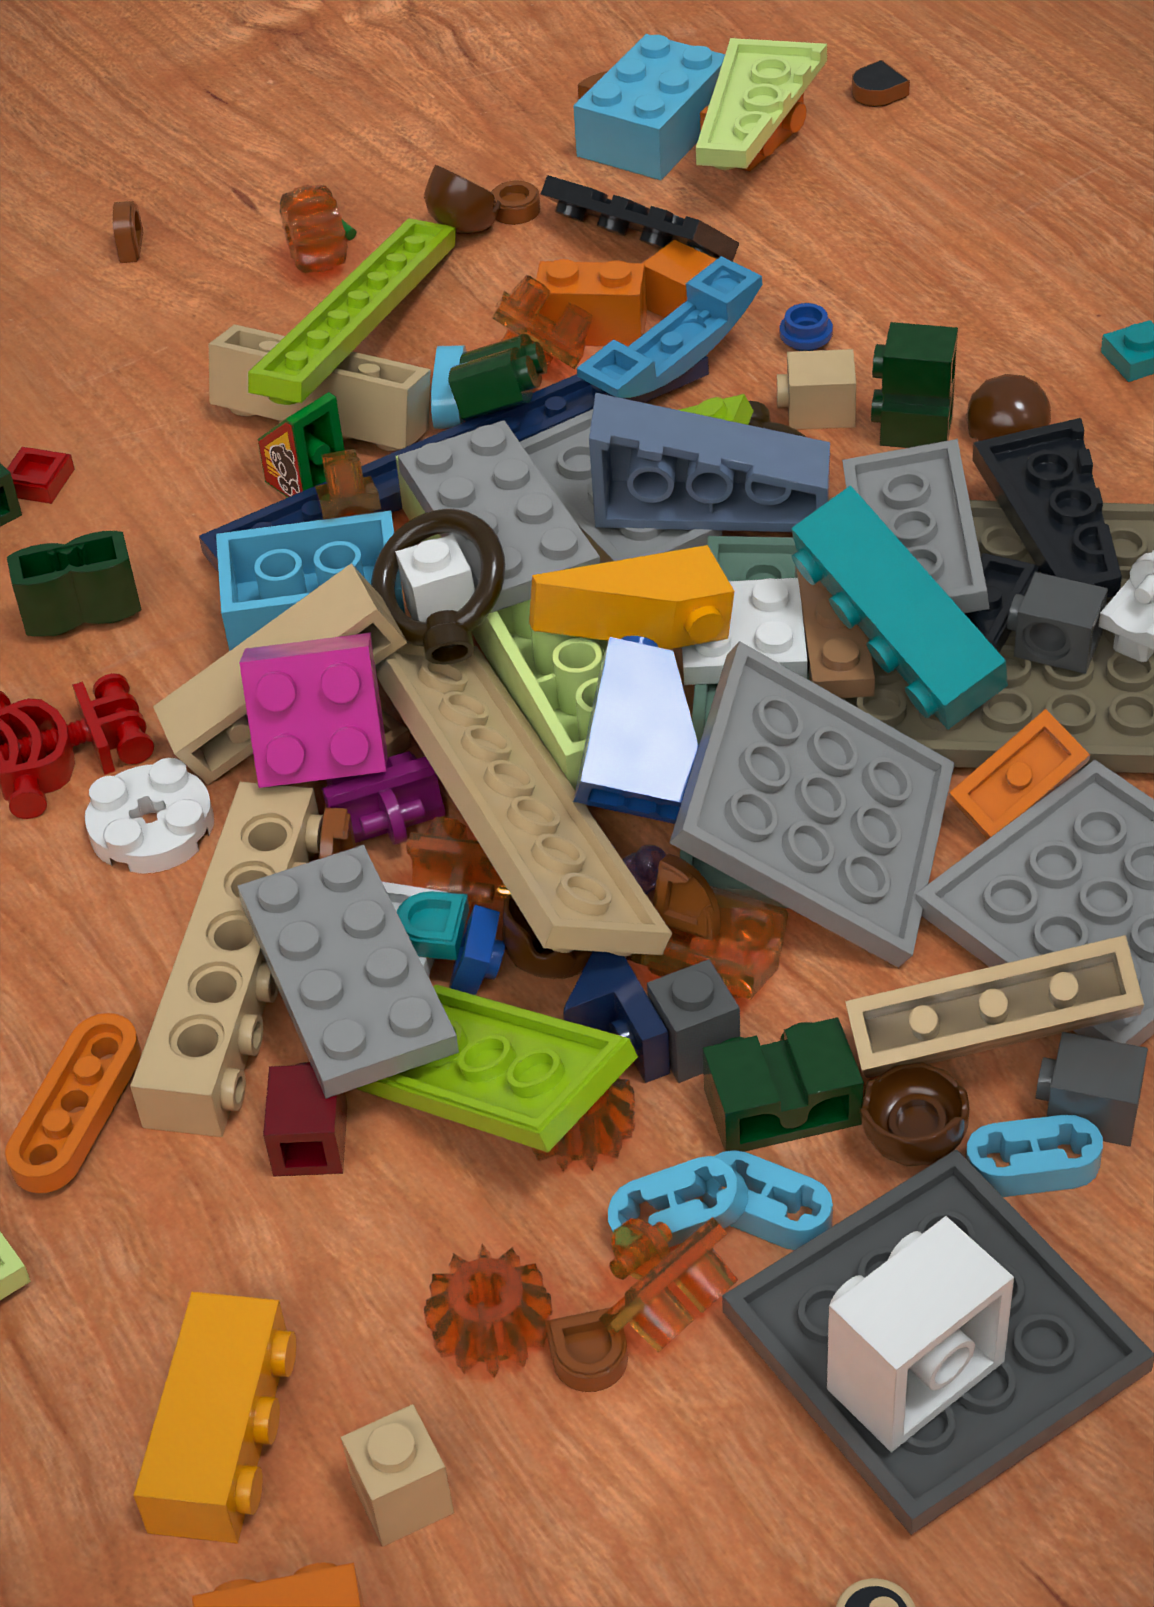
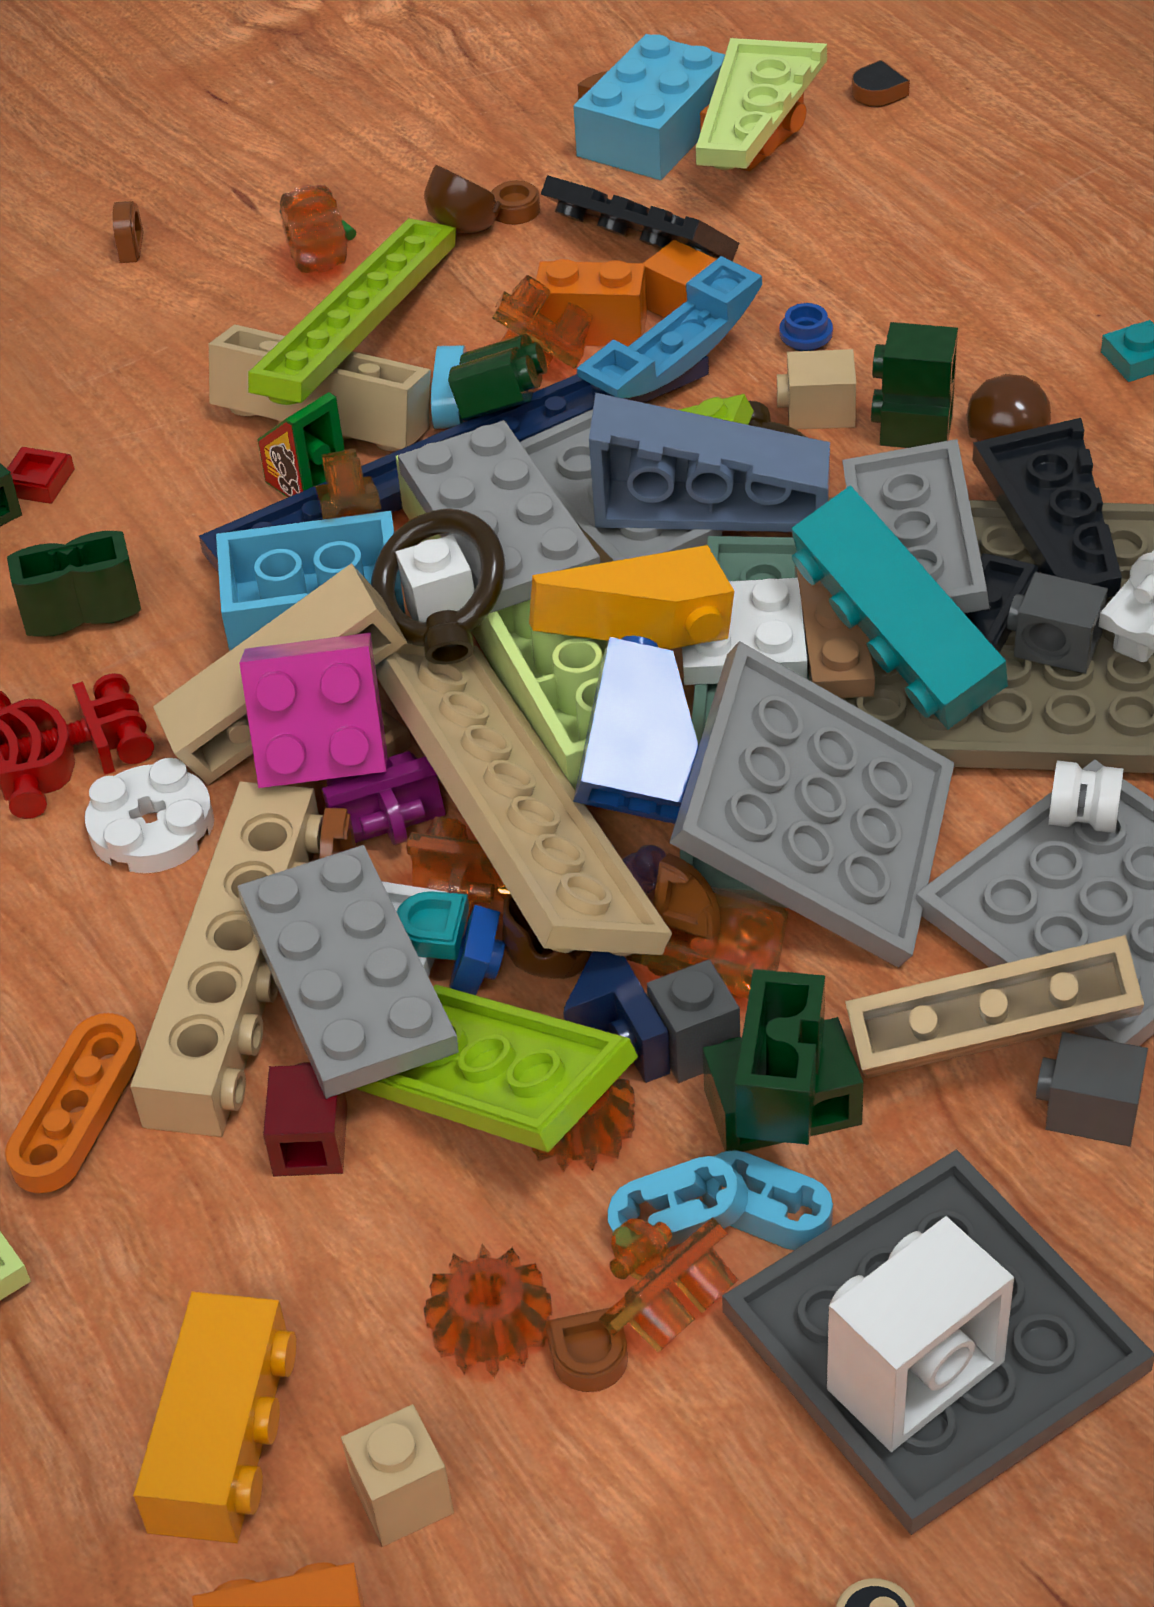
reddish brown hair [859,1062,970,1166] -> none
orange plate [949,709,1090,839] -> none
medium azure beam [966,1115,1103,1197] -> none
none -> dark green brick [735,969,825,1145]
none -> white wheel [1048,760,1124,833]

